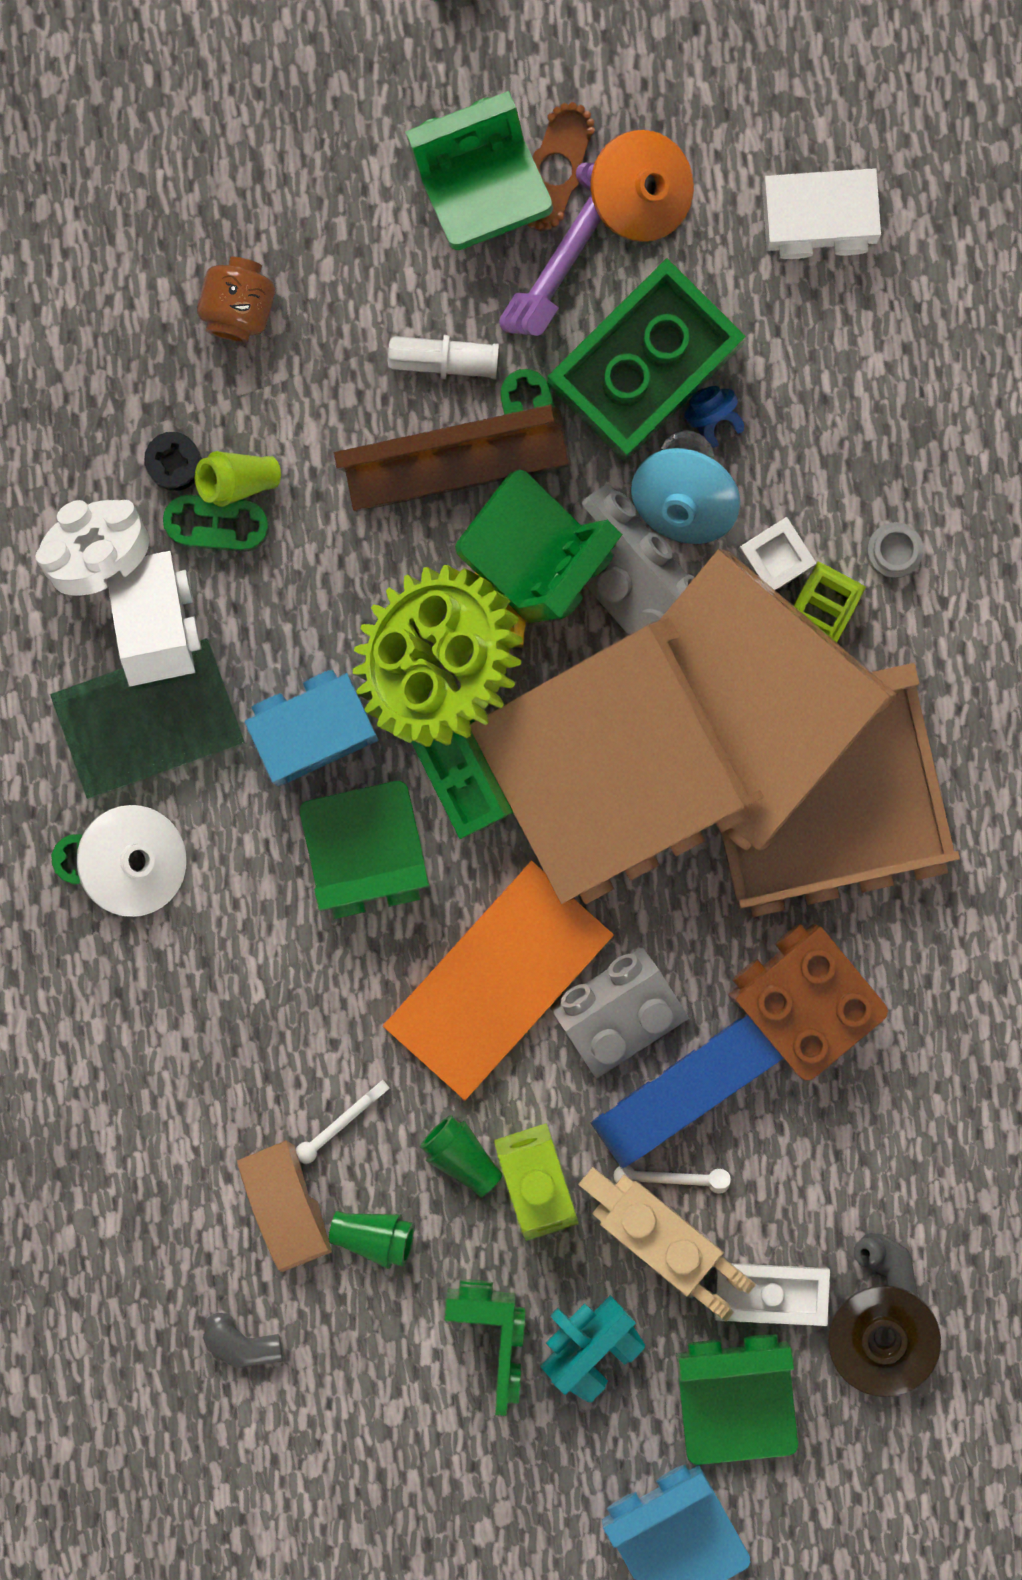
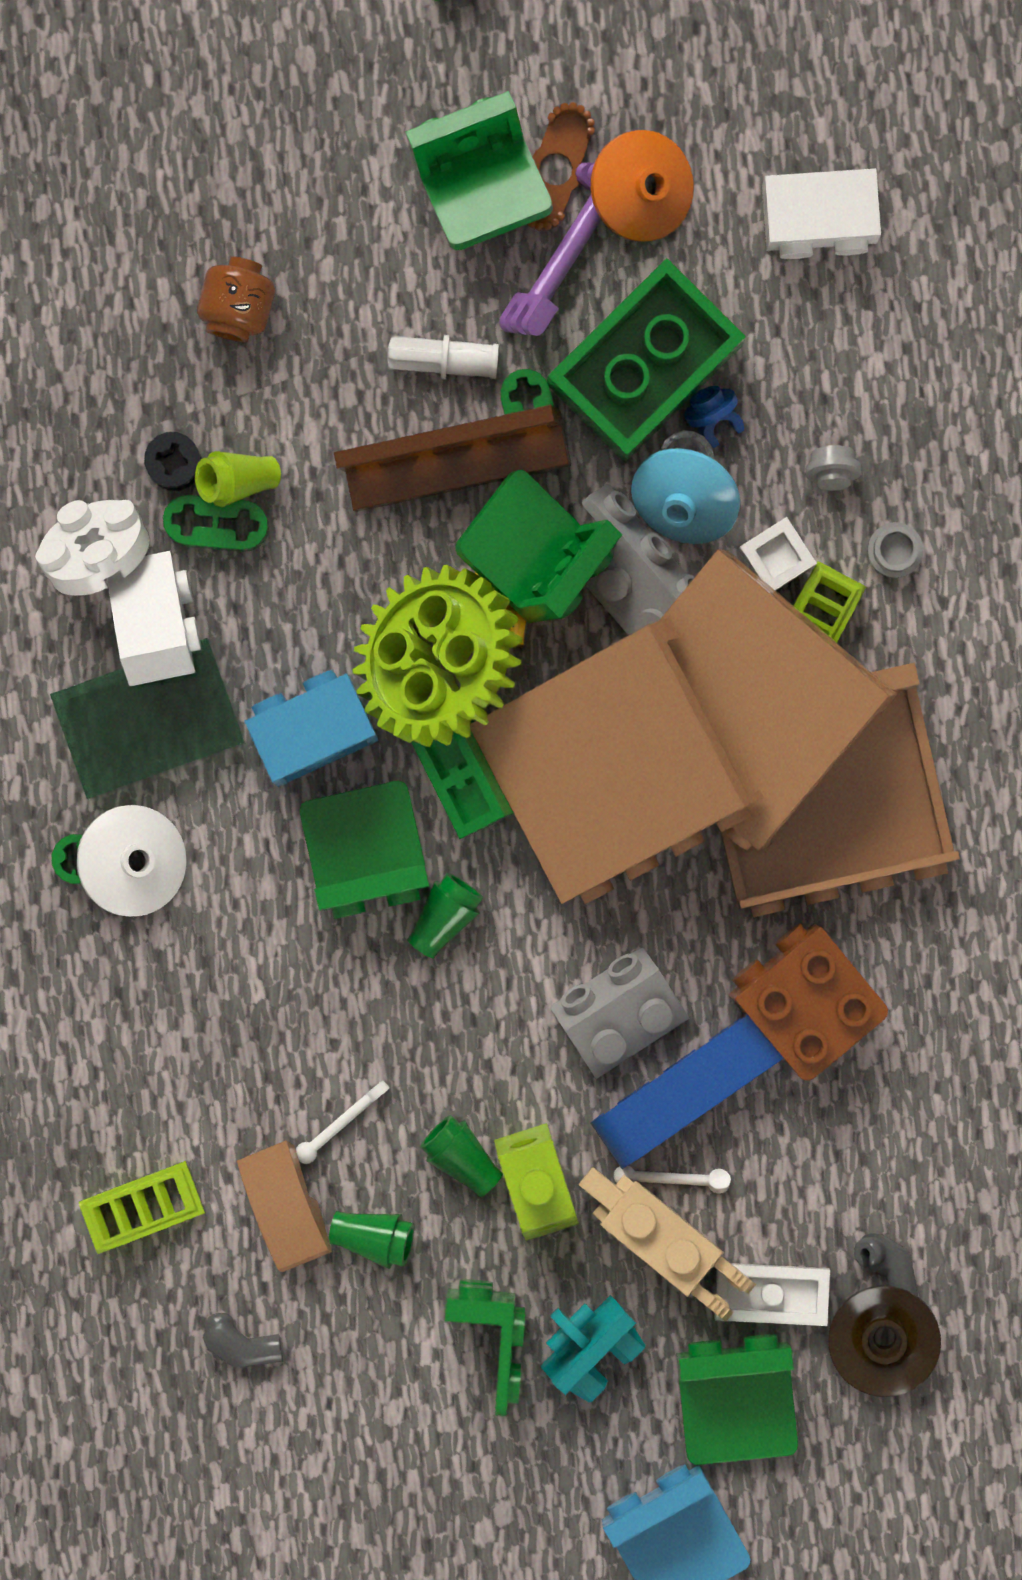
orange tile [383,860,614,1100] -> none
none -> lime slope [78,1161,206,1254]
none -> green cone [407,873,483,959]
none -> light grey plate [806,445,862,491]

